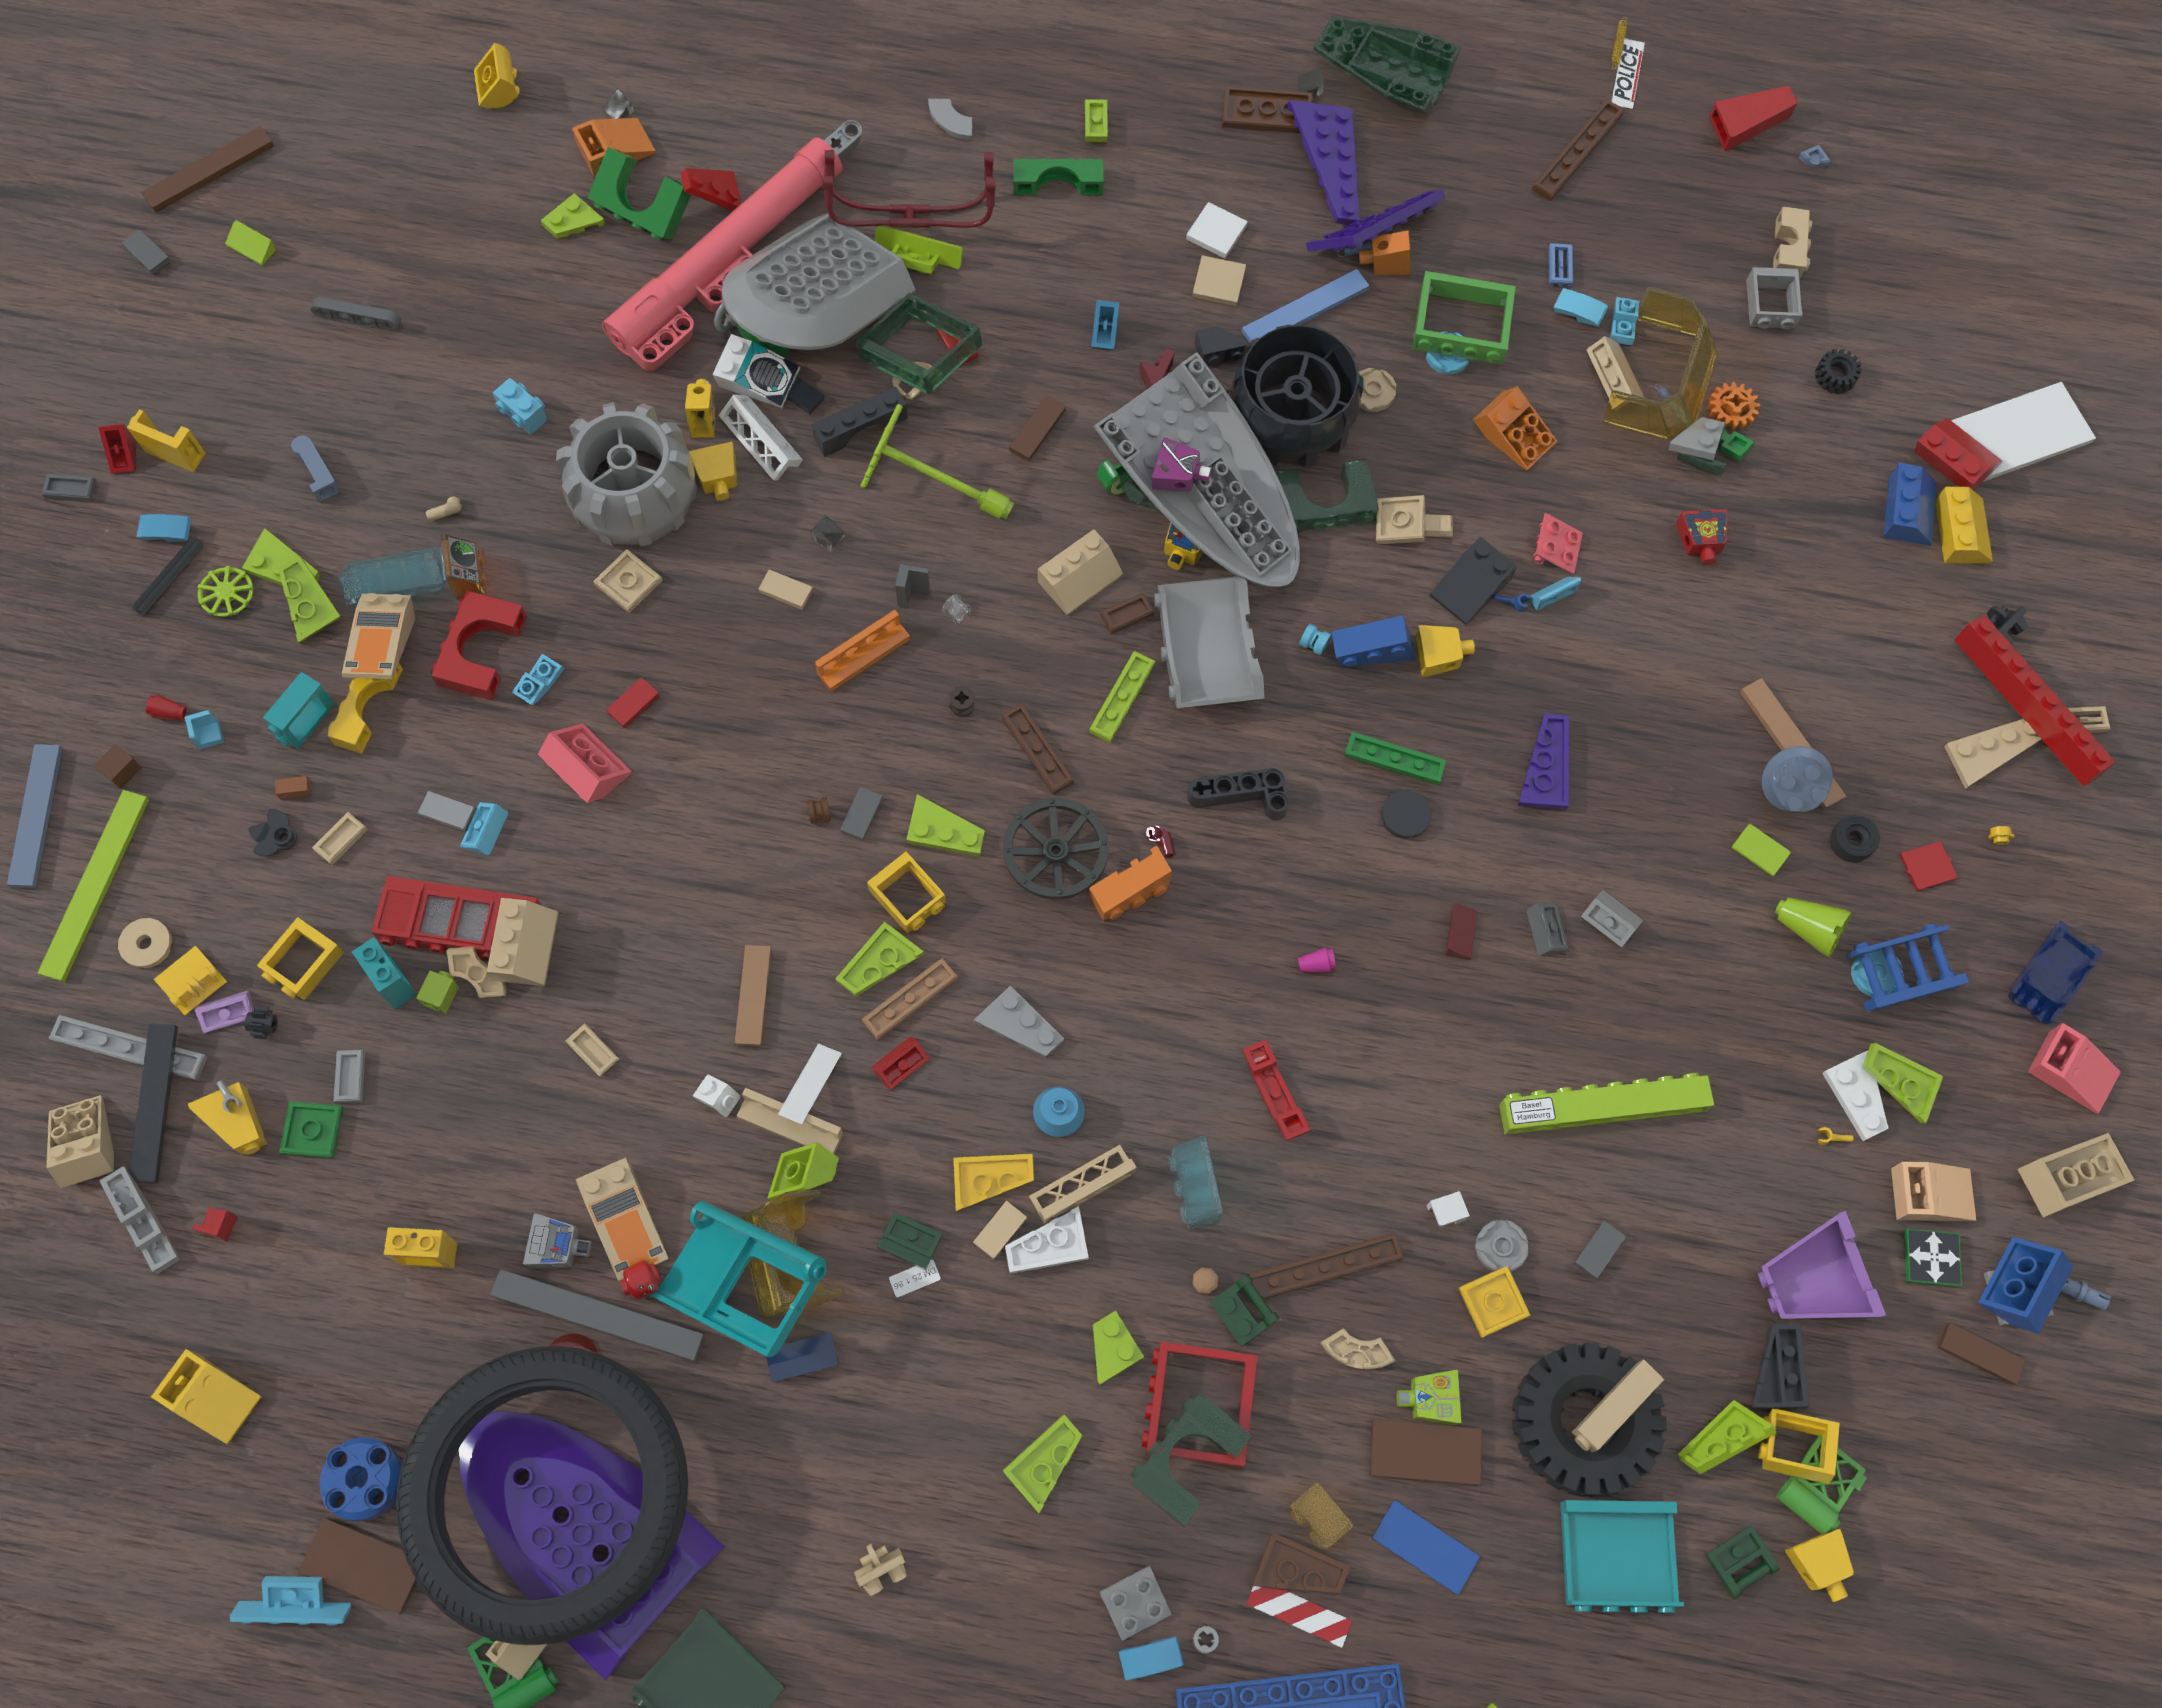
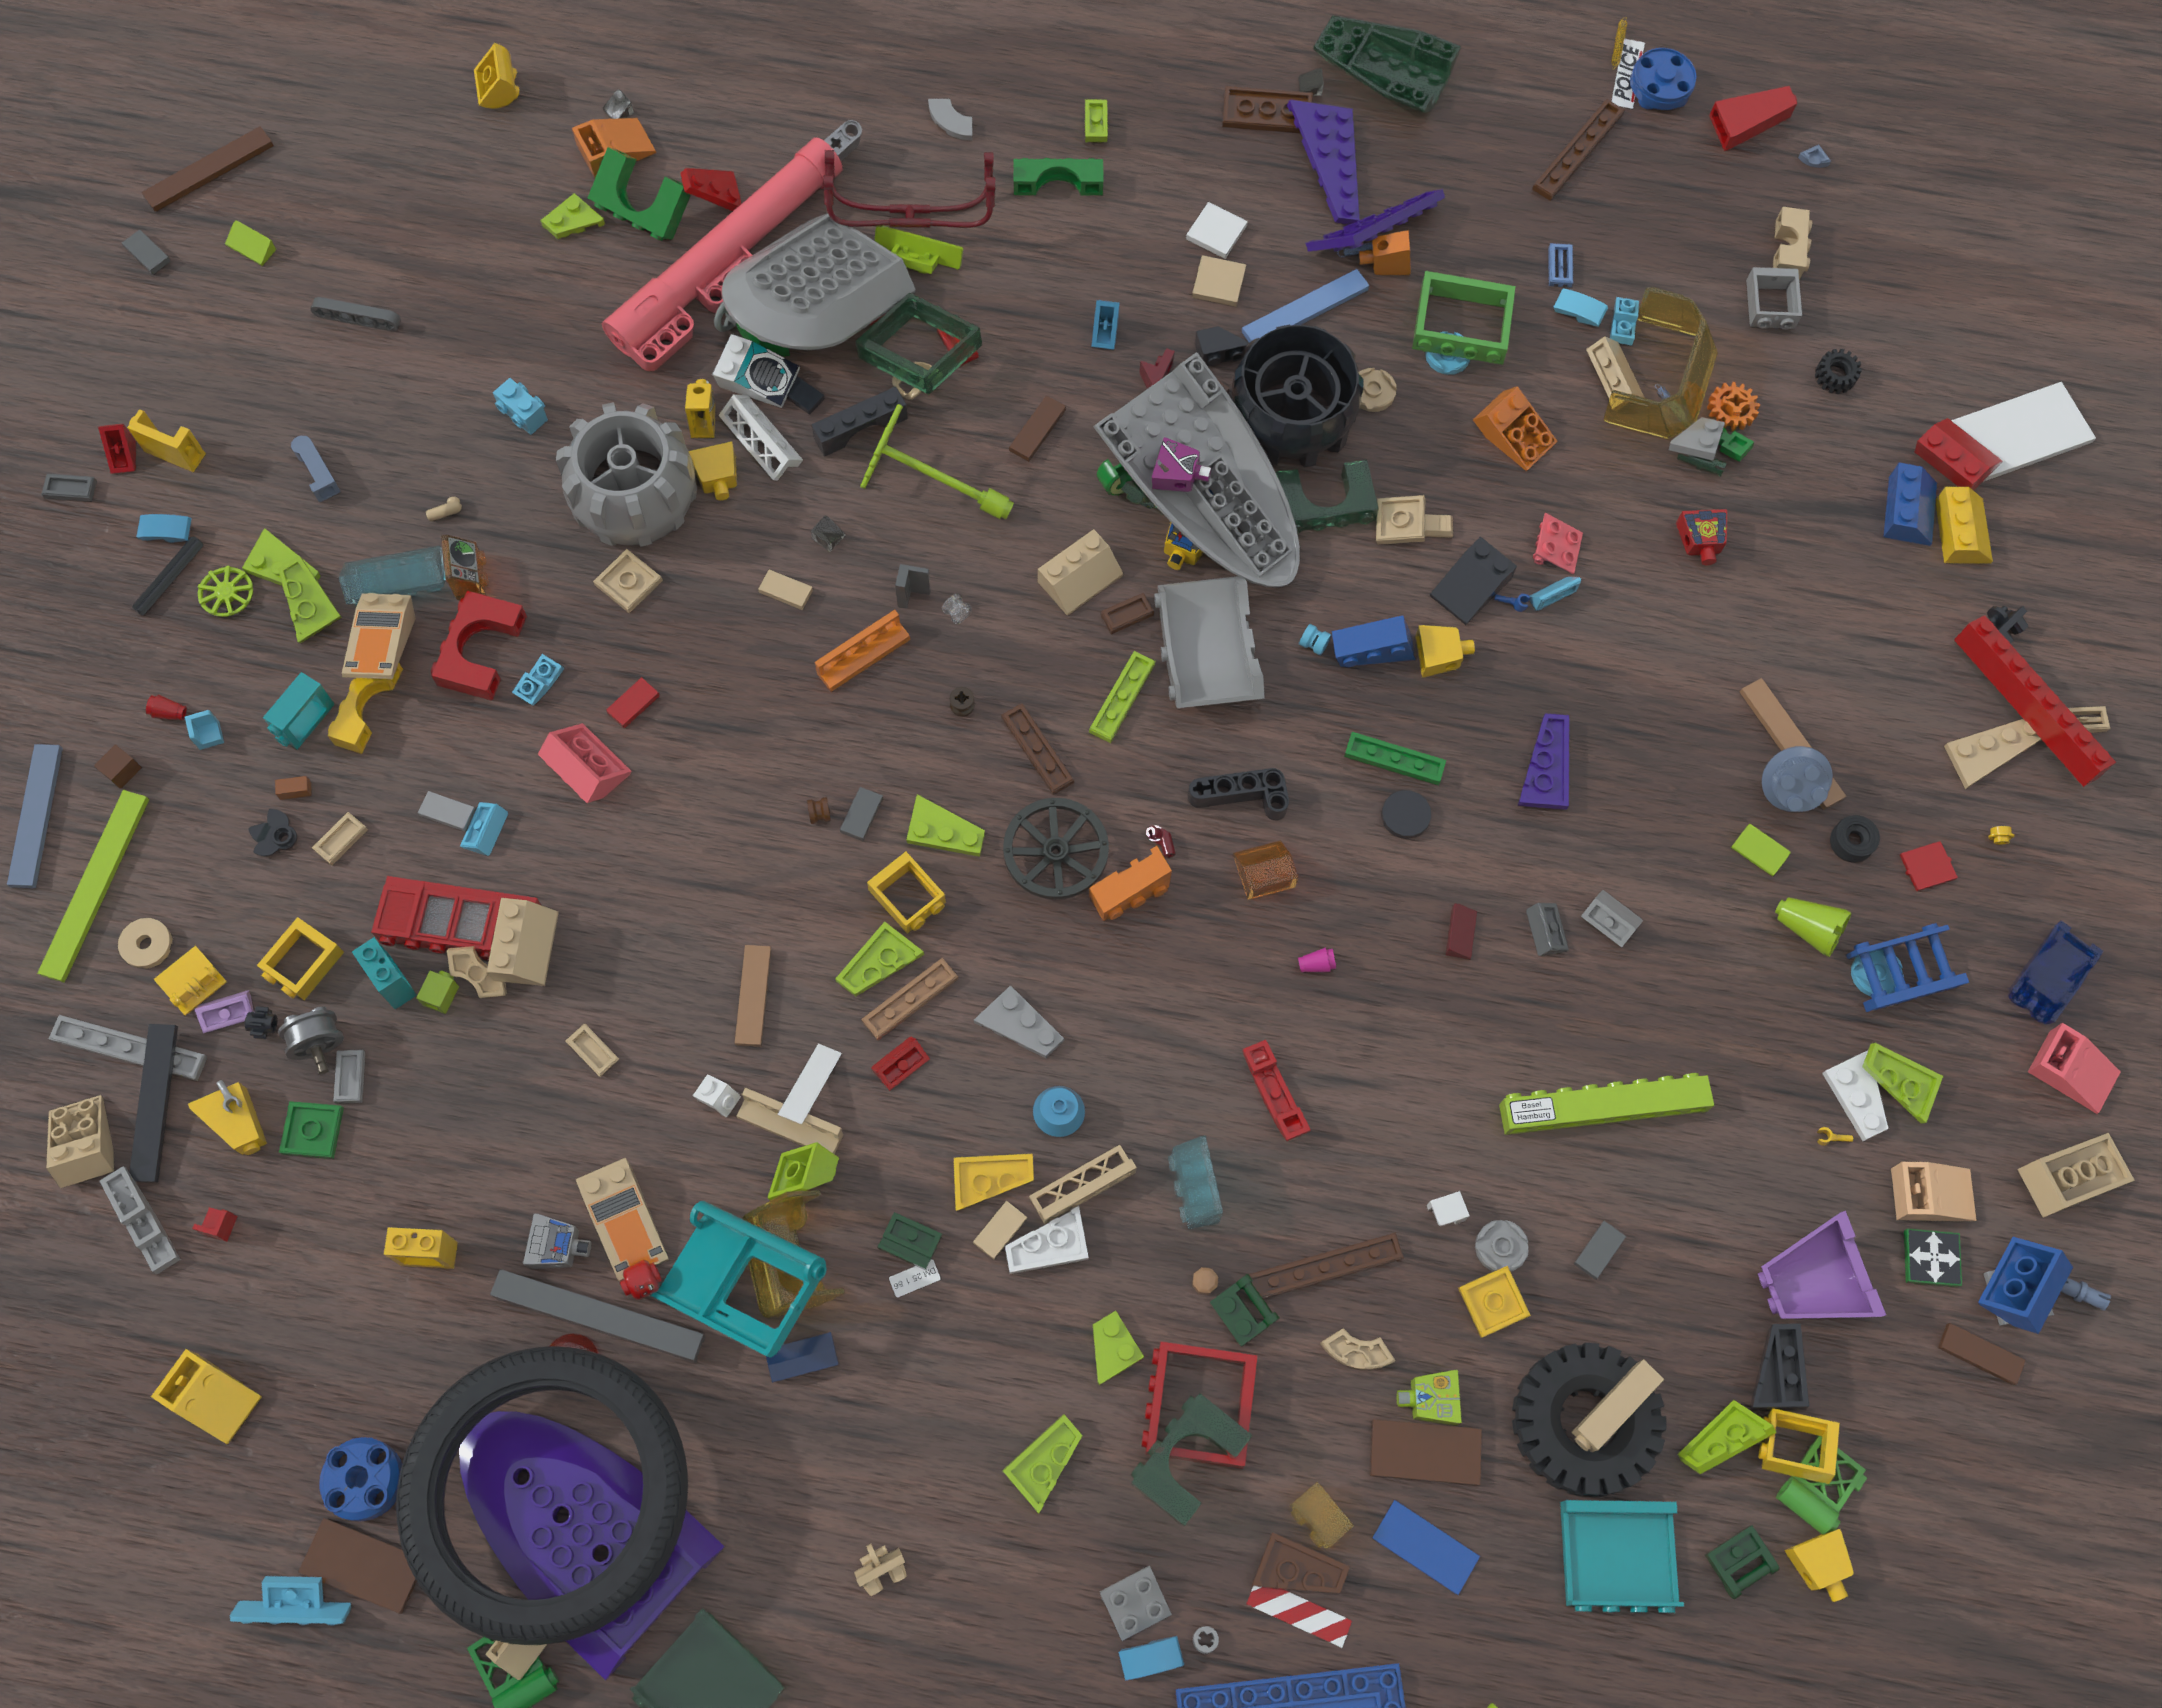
none -> flat silver wheel [278,1006,344,1075]
none -> clear orange slope [1233,840,1299,900]
none -> blue piece [1630,48,1696,110]

